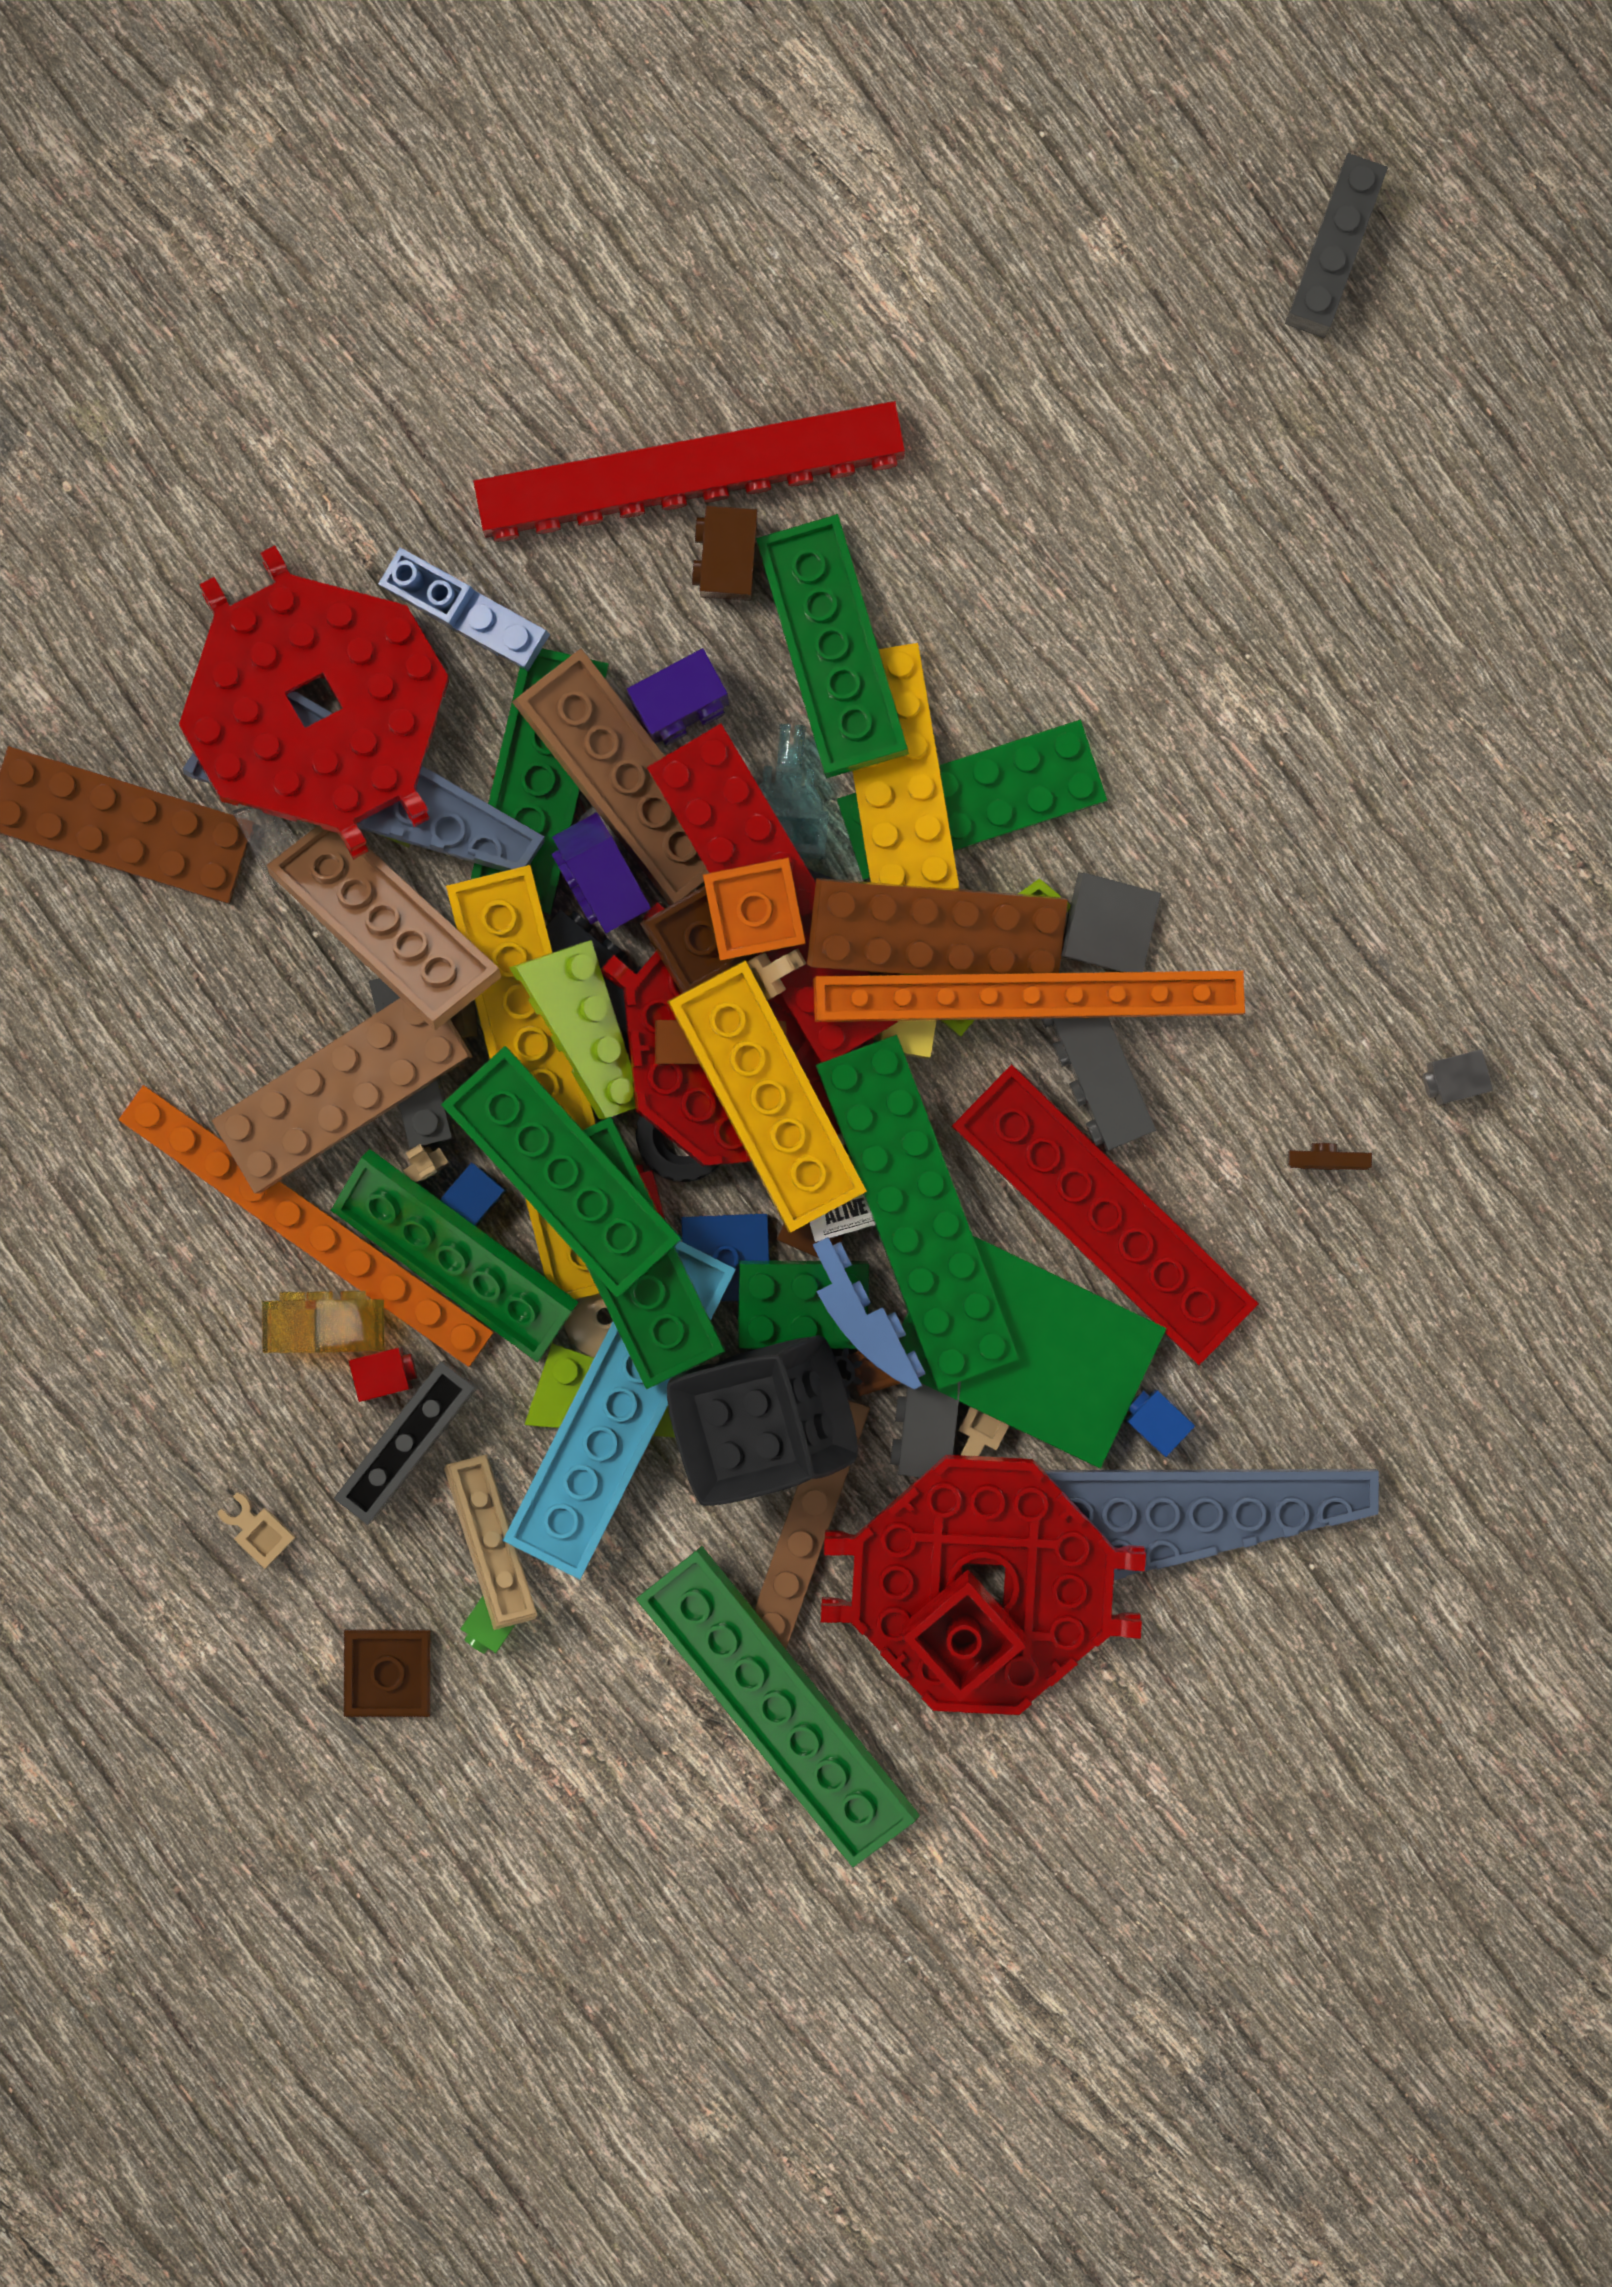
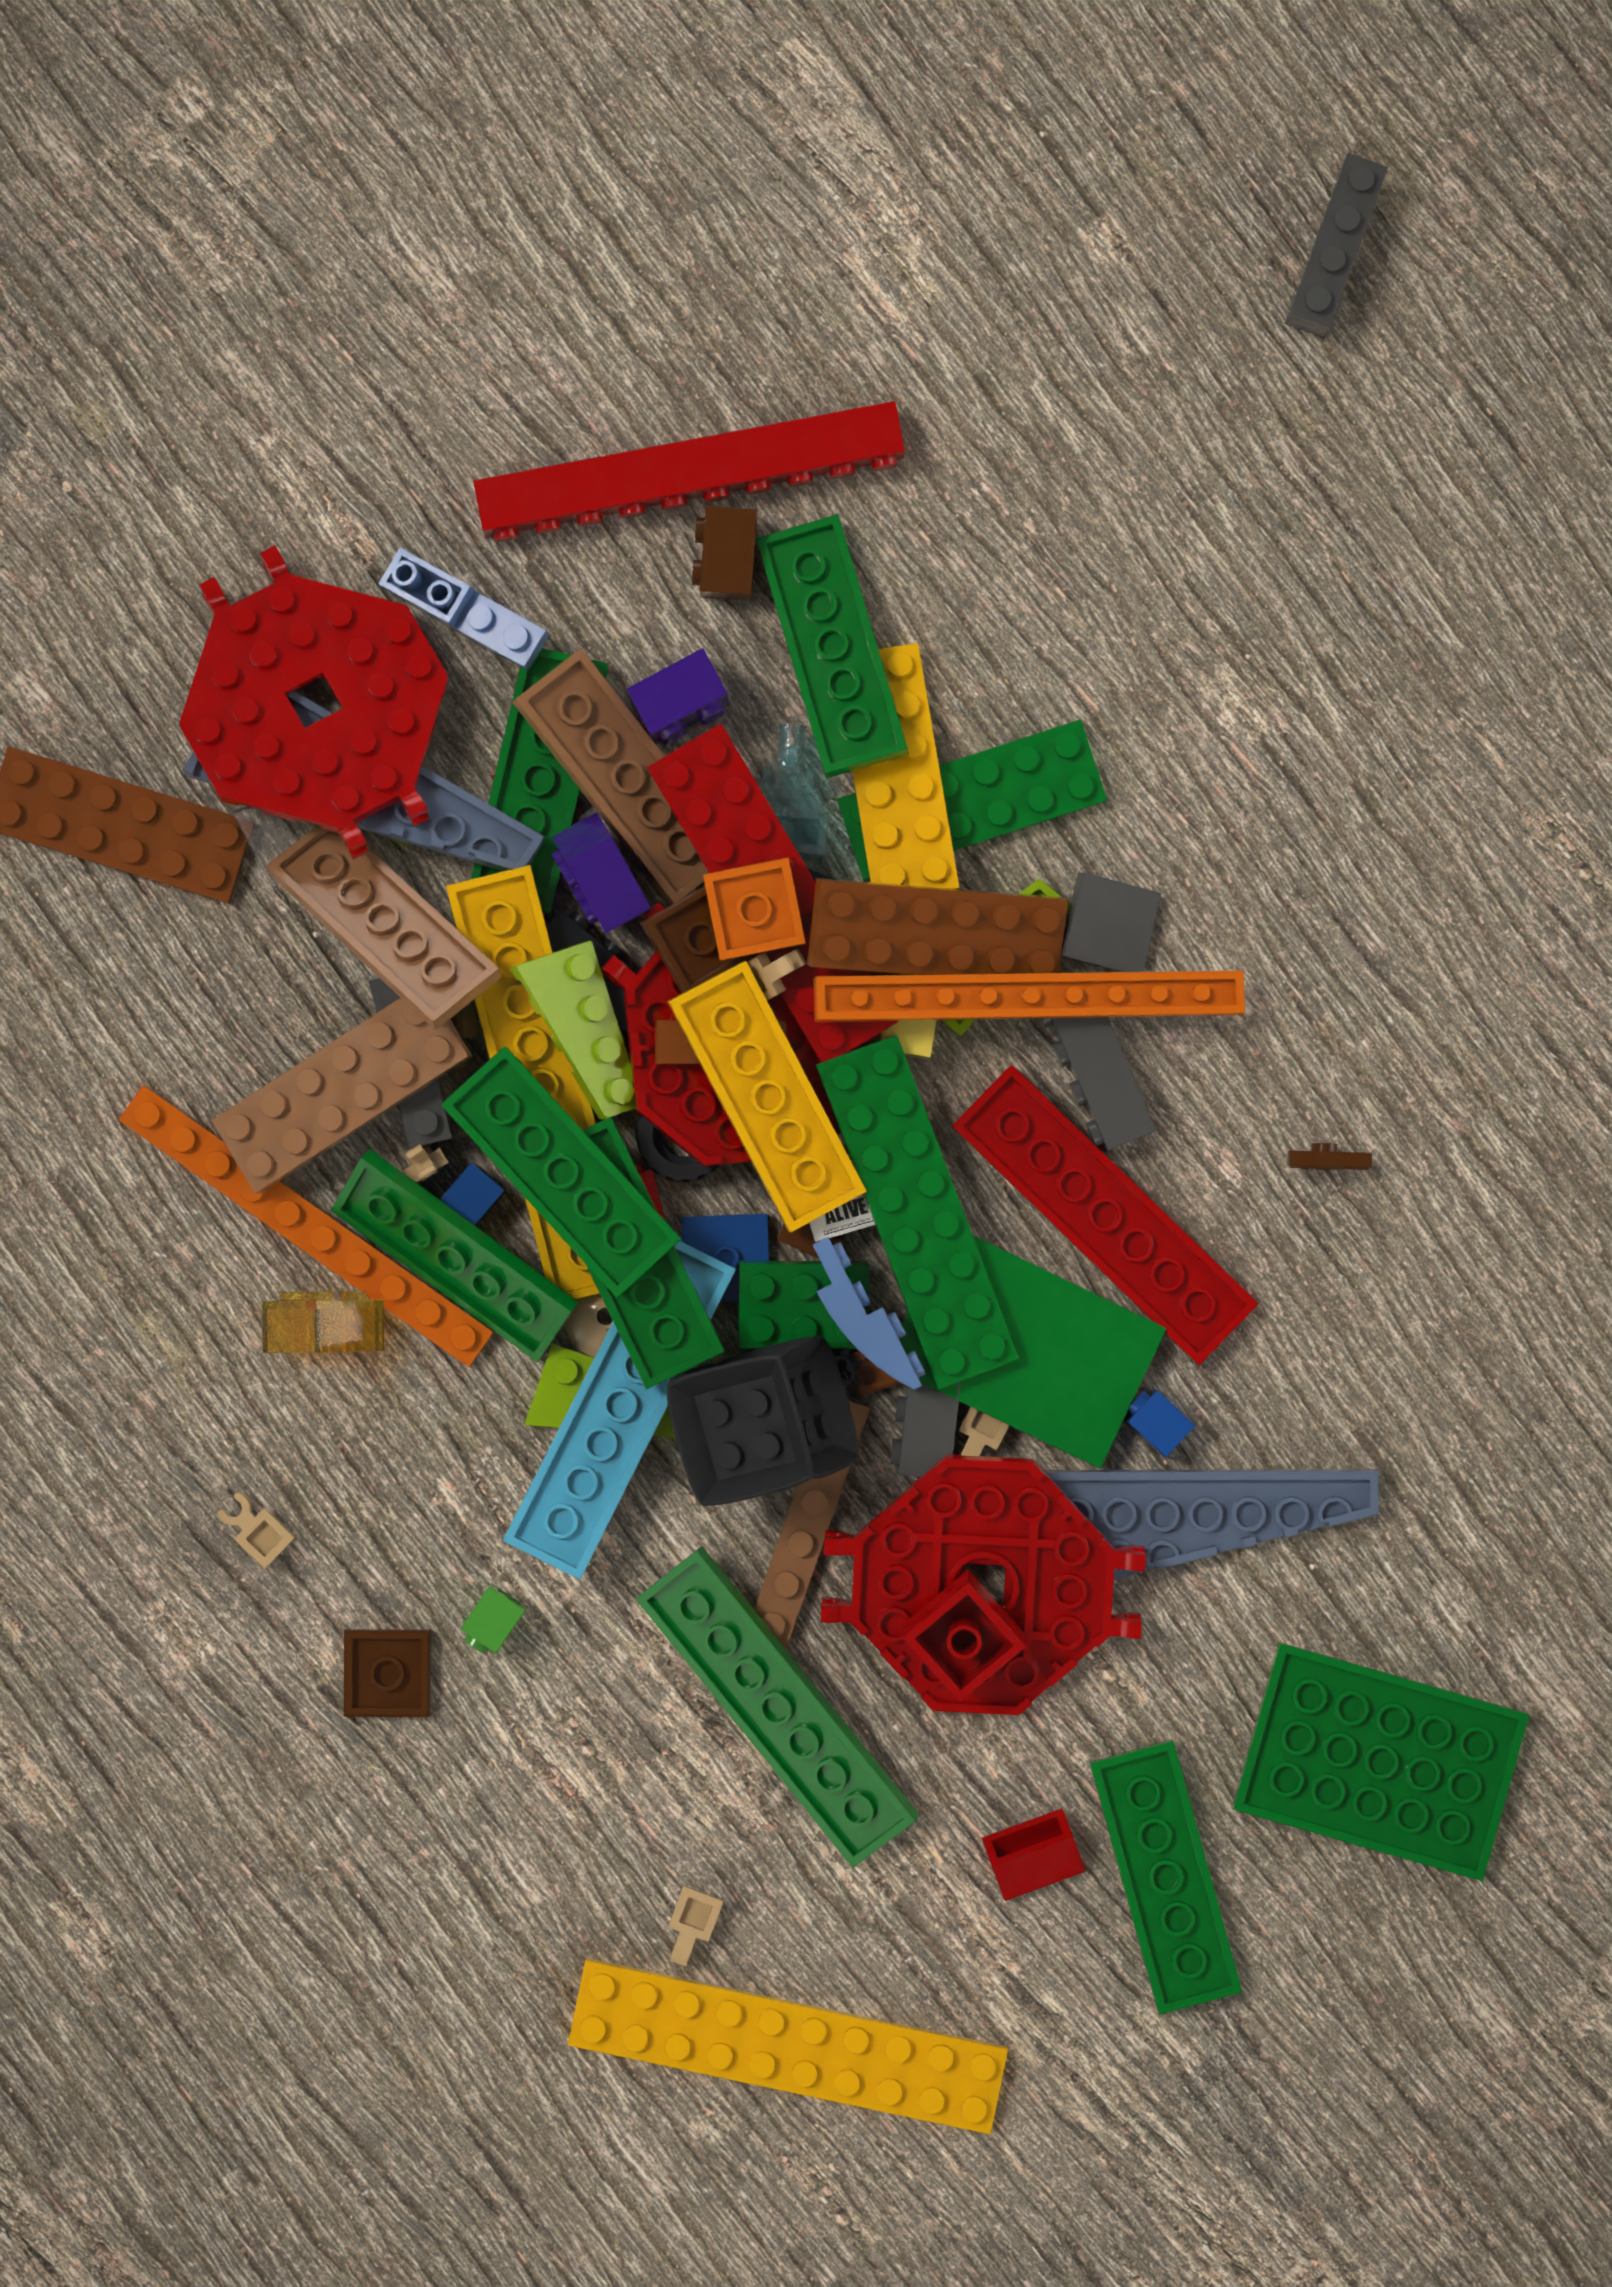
dark grey brick [334,1360,478,1525] -> none
red brick [348,1347,417,1402] -> none
tan tile [444,1454,537,1630] -> none
flat silver brick [1423,1049,1493,1105] -> none
none -> yellow plate [568,1958,1008,2135]
none -> tan plate [668,1885,724,1967]
none -> red brick [982,1808,1086,1901]
none -> green plate [1089,1739,1242,2015]
none -> green plate [1232,1642,1530,1881]

